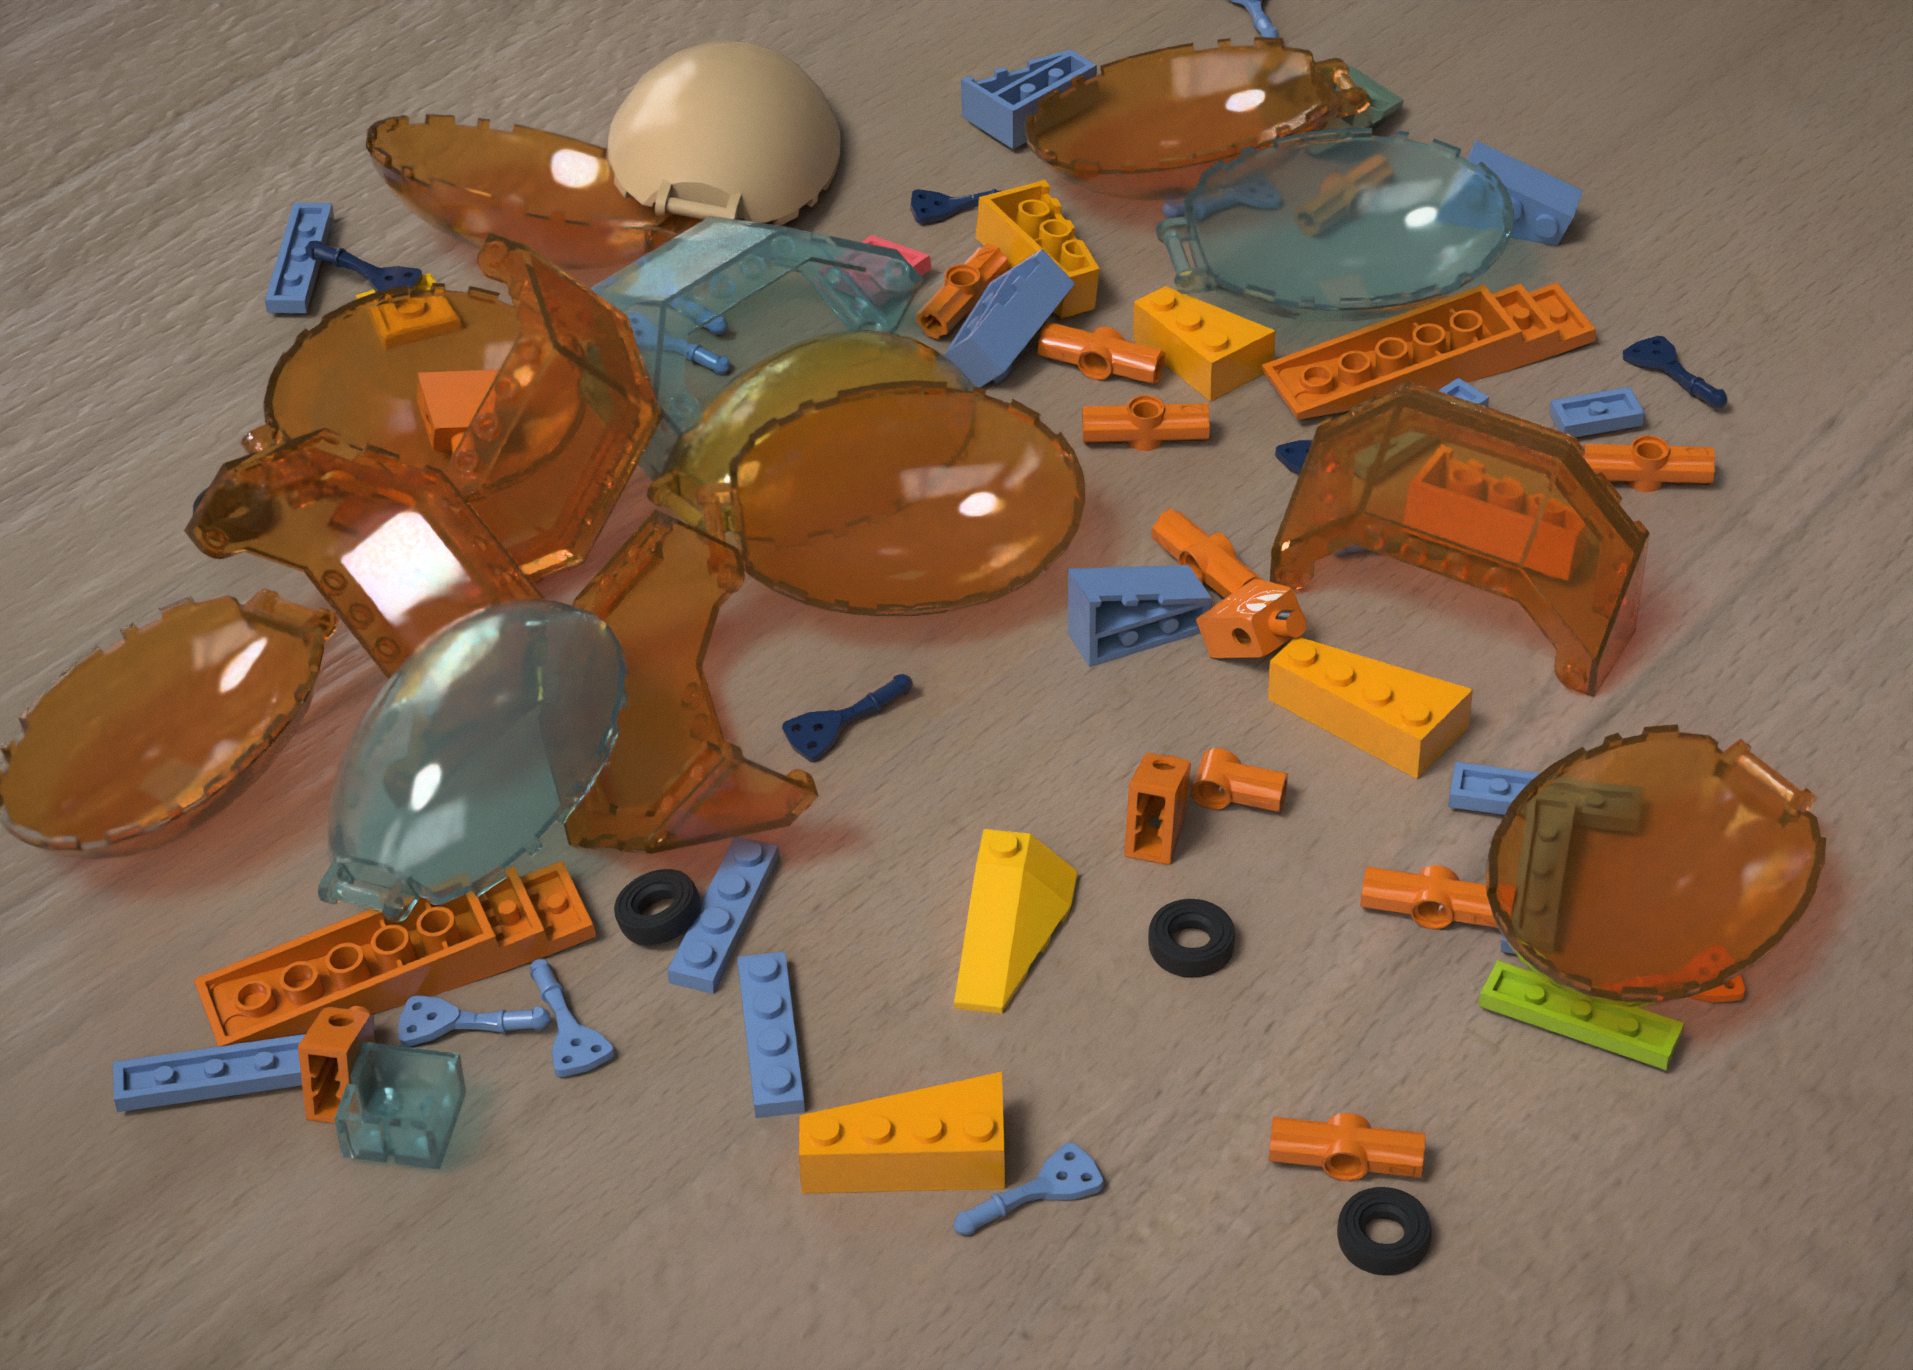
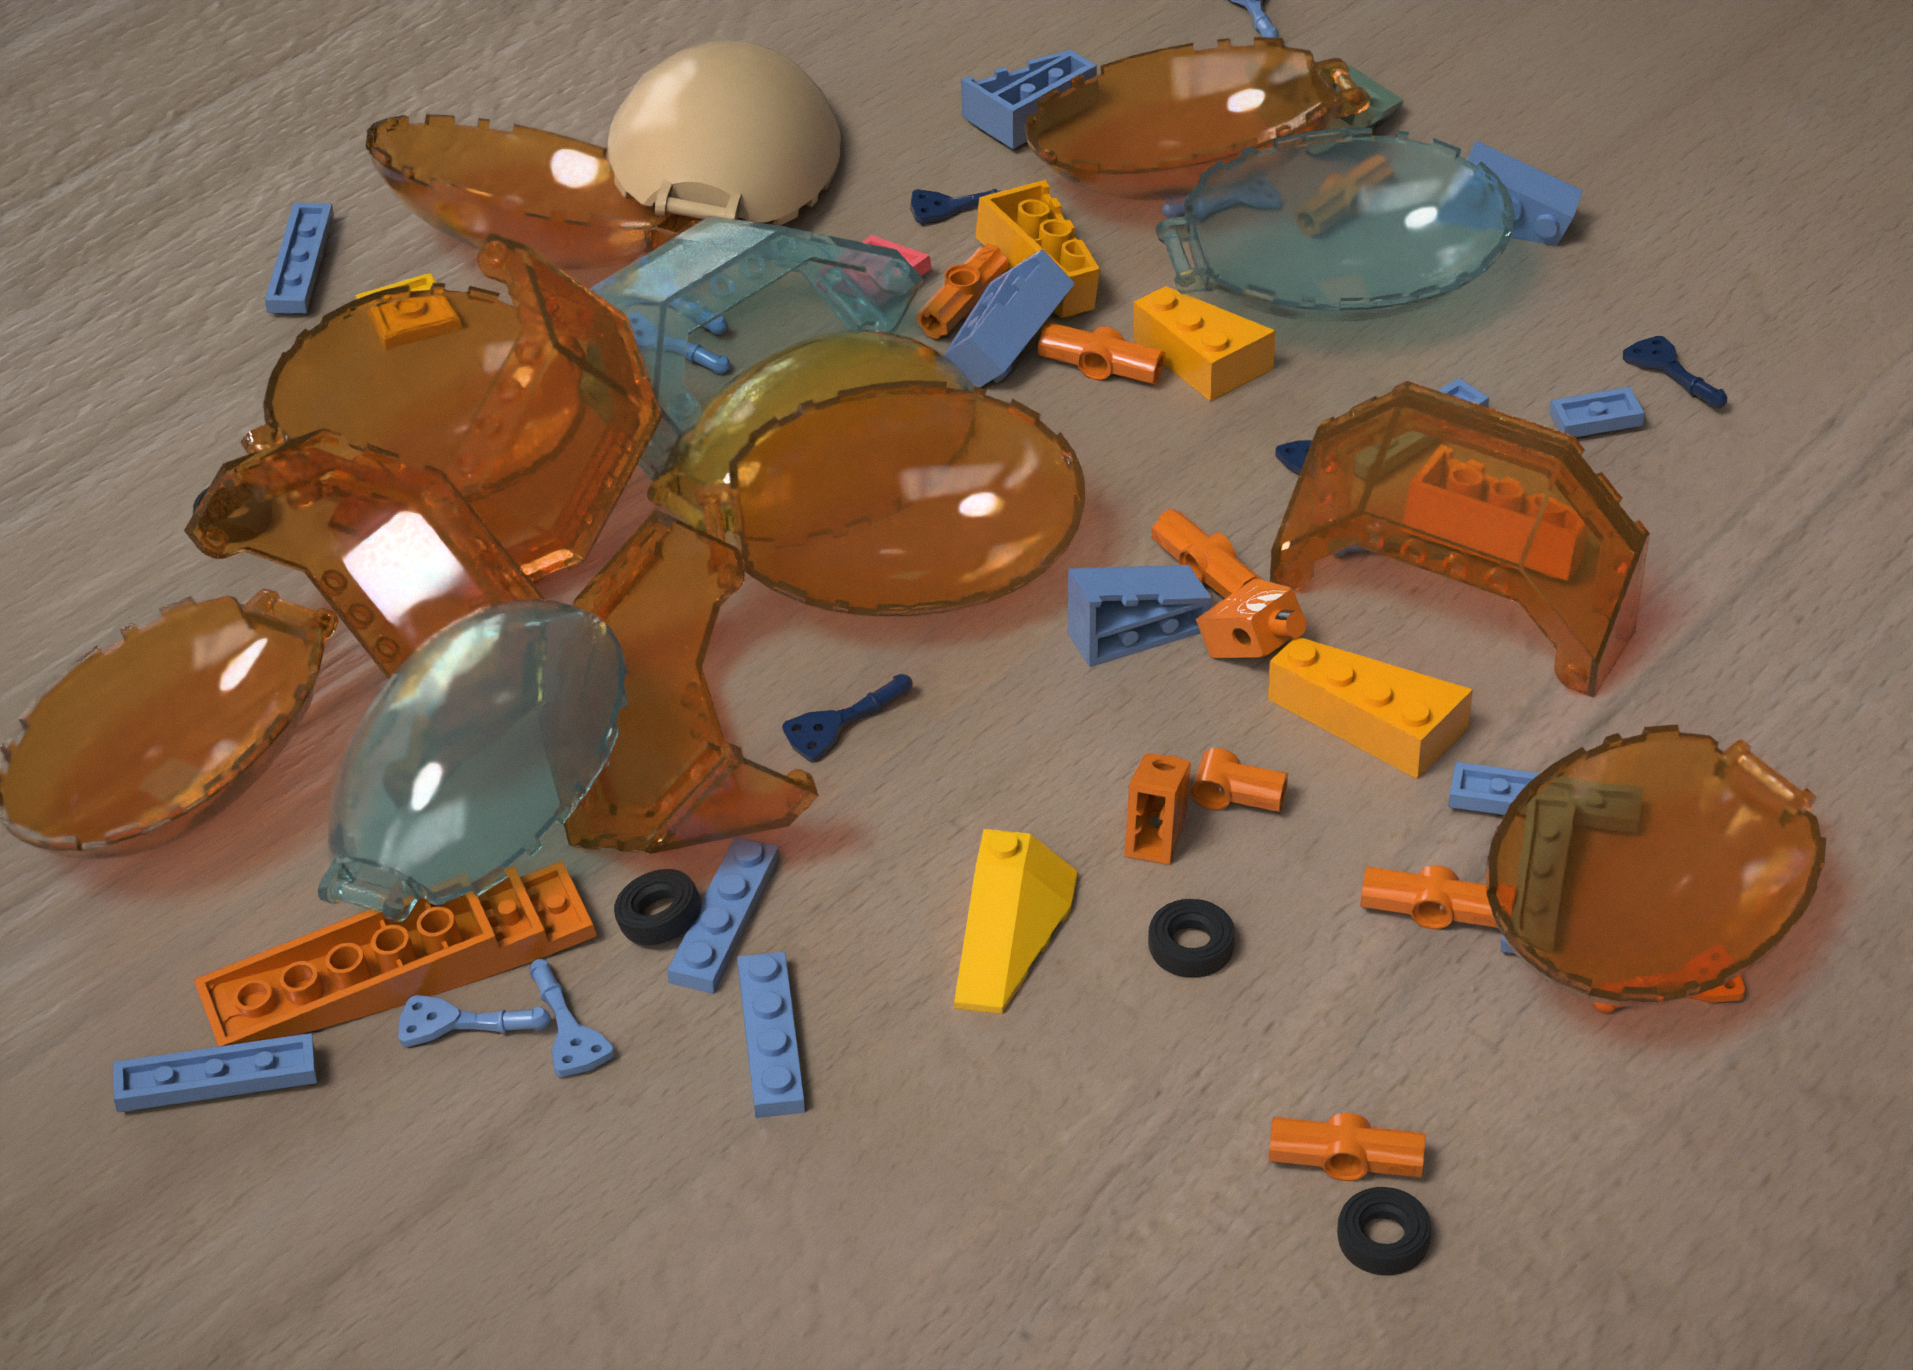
orange torso [298,1006,377,1126] -> none
dark blue piece [305,241,423,304] -> none
clear light blue piece [334,1042,466,1170] -> none
orange torso [417,369,499,467] -> none
light orange wedge [799,1071,1005,1194] -> none
medium blue piece [953,1142,1104,1236] -> none
orange piece [1082,395,1210,451] -> none
orange slope [1262,282,1596,420] -> none
lime plate [1479,960,1684,1070] -> none
orange piece [1581,435,1715,493] -> none

